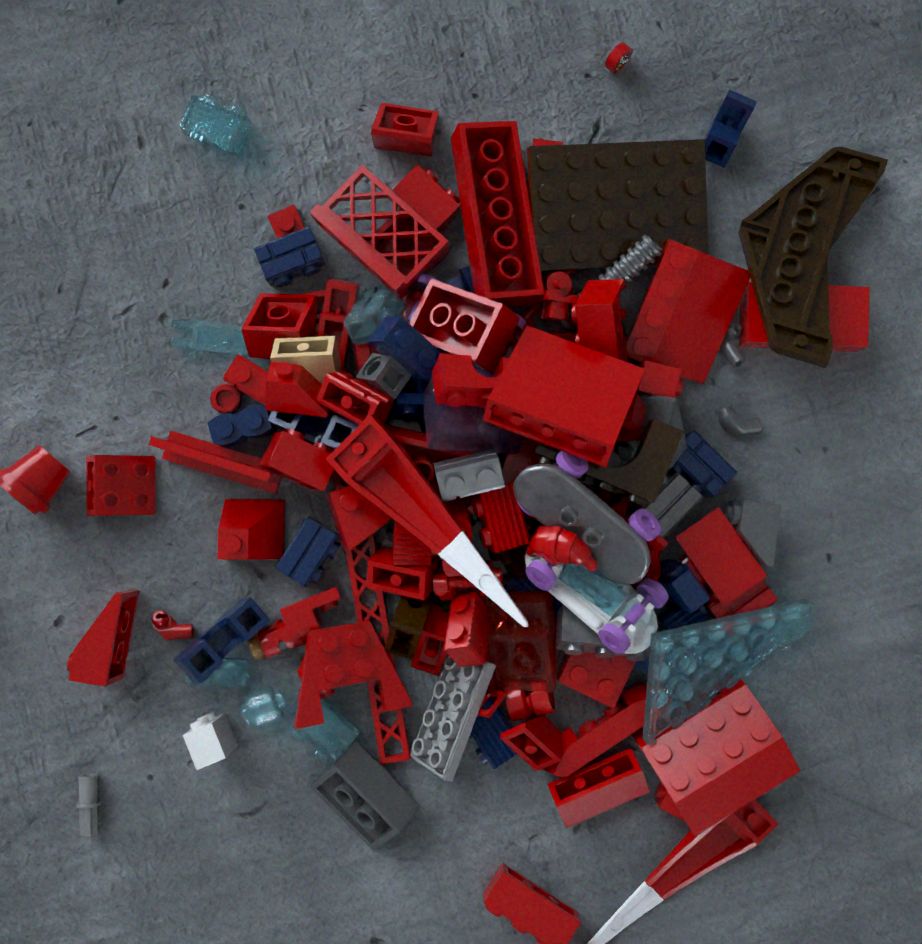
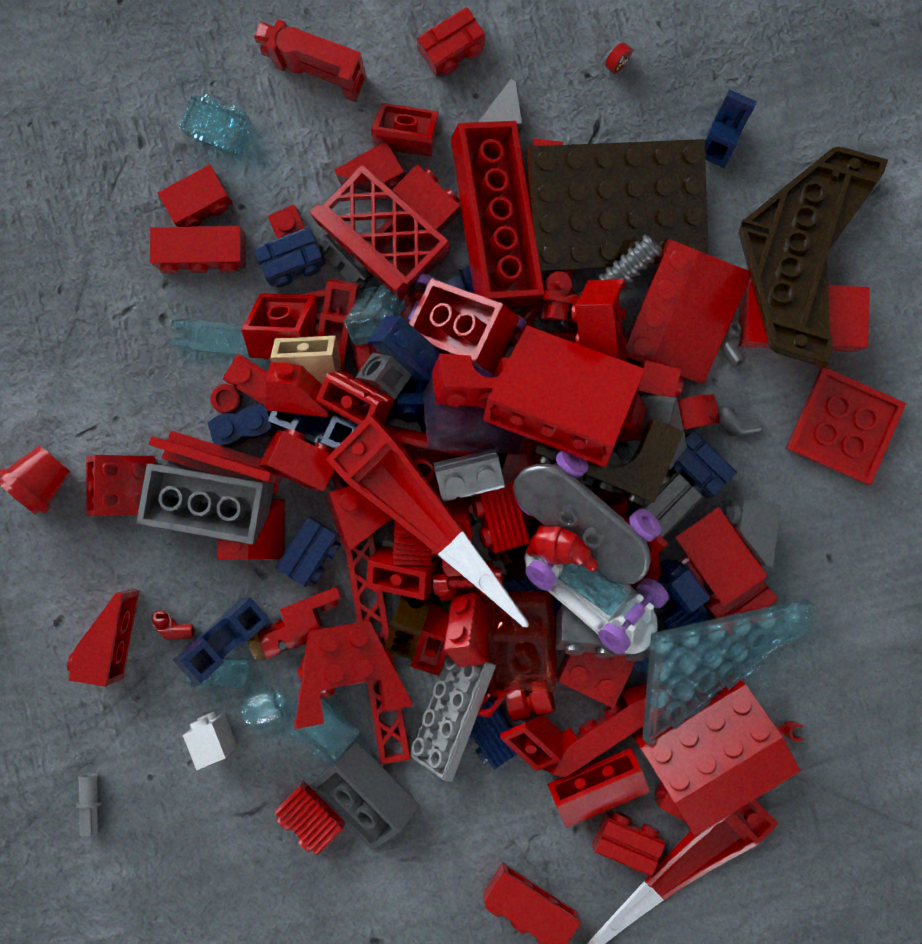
none -> flat silver slope [136,463,274,544]
none -> red brick [150,226,246,274]
none -> red brick [157,164,233,227]
none -> red hips [254,19,367,102]
none -> red brick [274,780,346,856]
none -> dark grey hinge [319,234,374,290]
none -> red slope [334,141,405,192]
none -> red brick [416,7,486,76]
none -> light grey slope [479,79,522,134]
none -> red brick [592,811,665,877]
none -> red brick [677,394,720,430]
none -> red hand [774,721,804,742]
none -> red plate [785,368,906,485]

